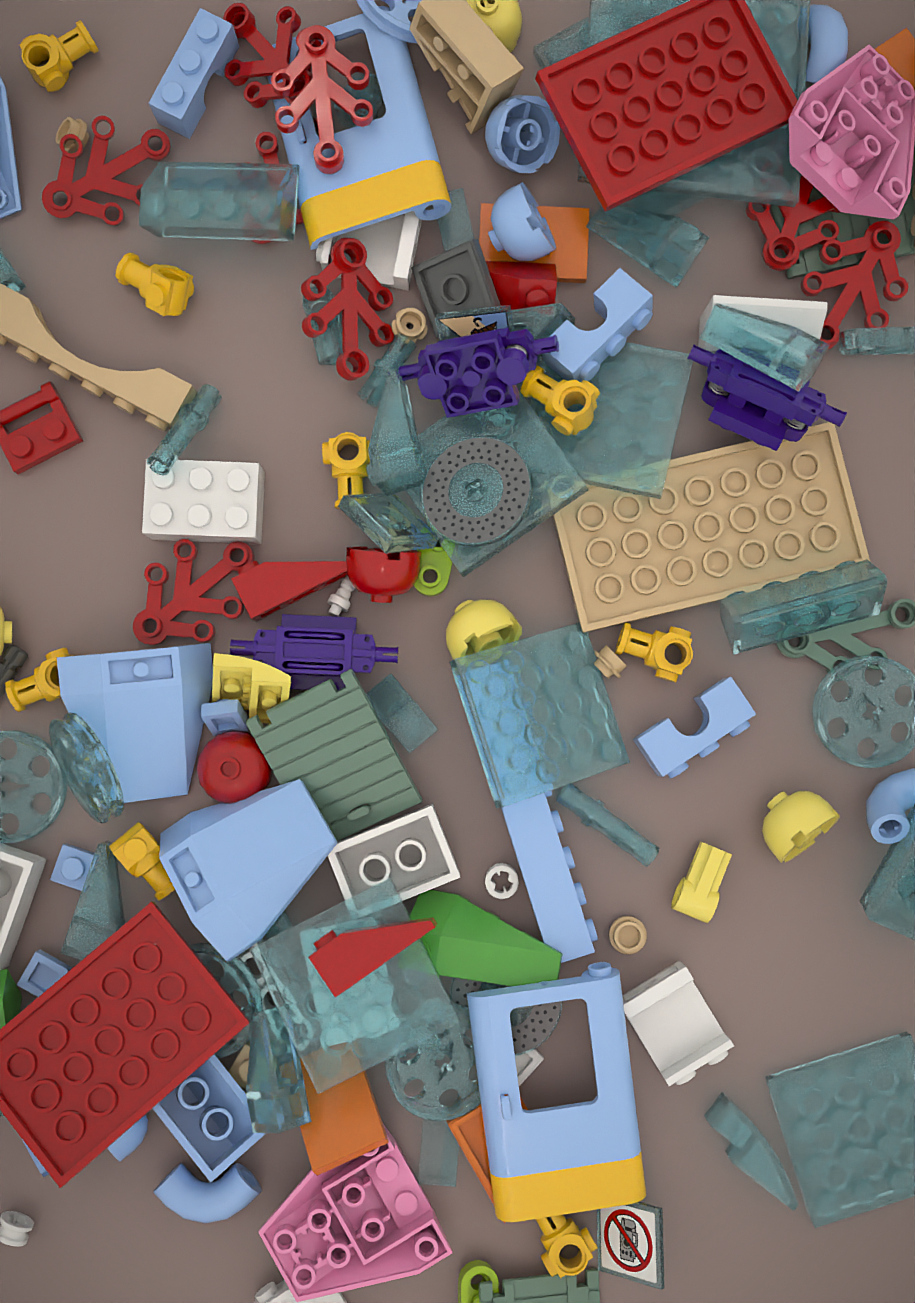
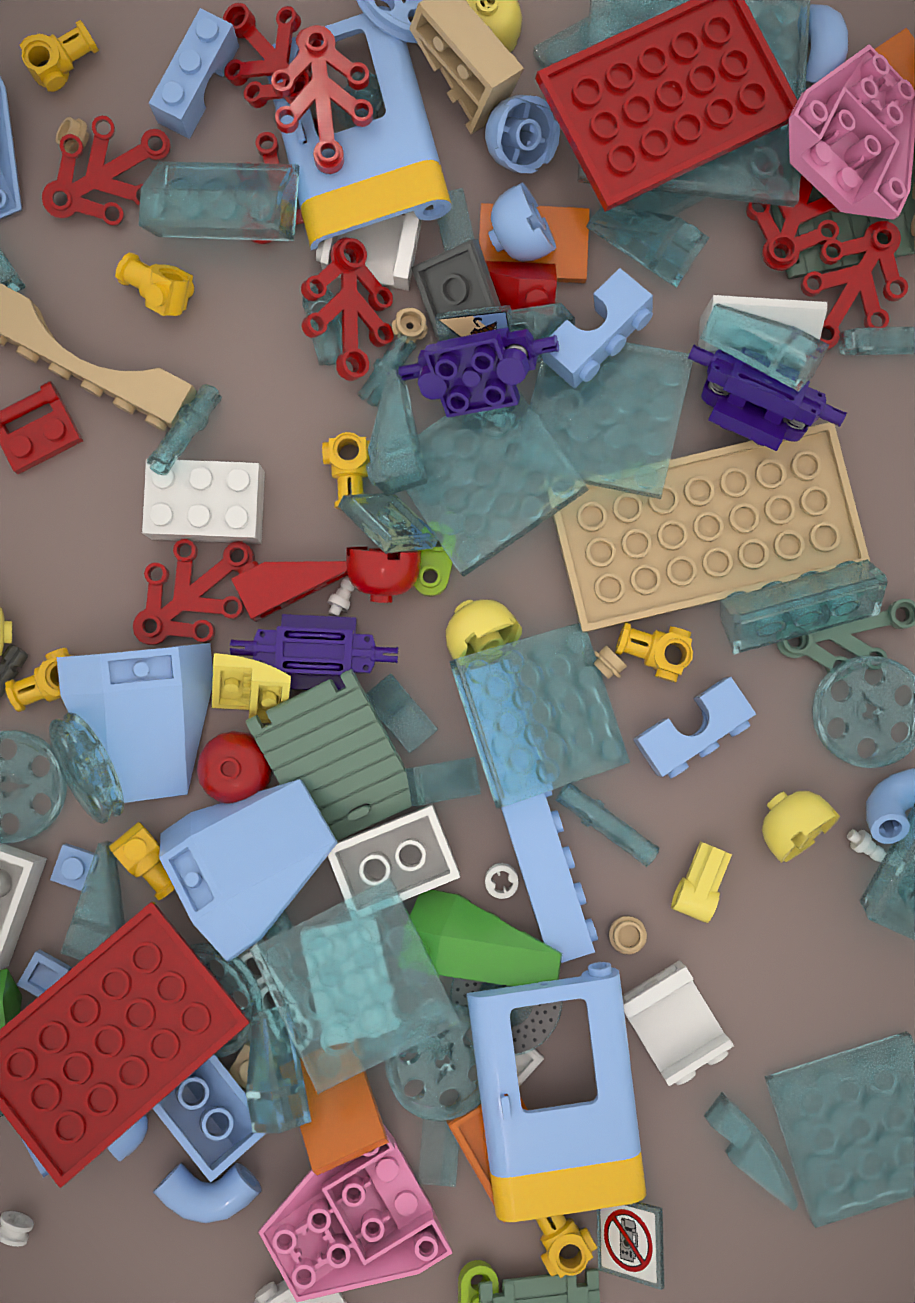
light blue plate [201,699,249,736] -> none
red slope [308,917,437,998] -> none
piece [421,436,533,547] -> none
yellow connector [520,366,600,436] -> none
none -> clear light blue tile [406,757,481,806]
none -> white piece [847,829,887,862]

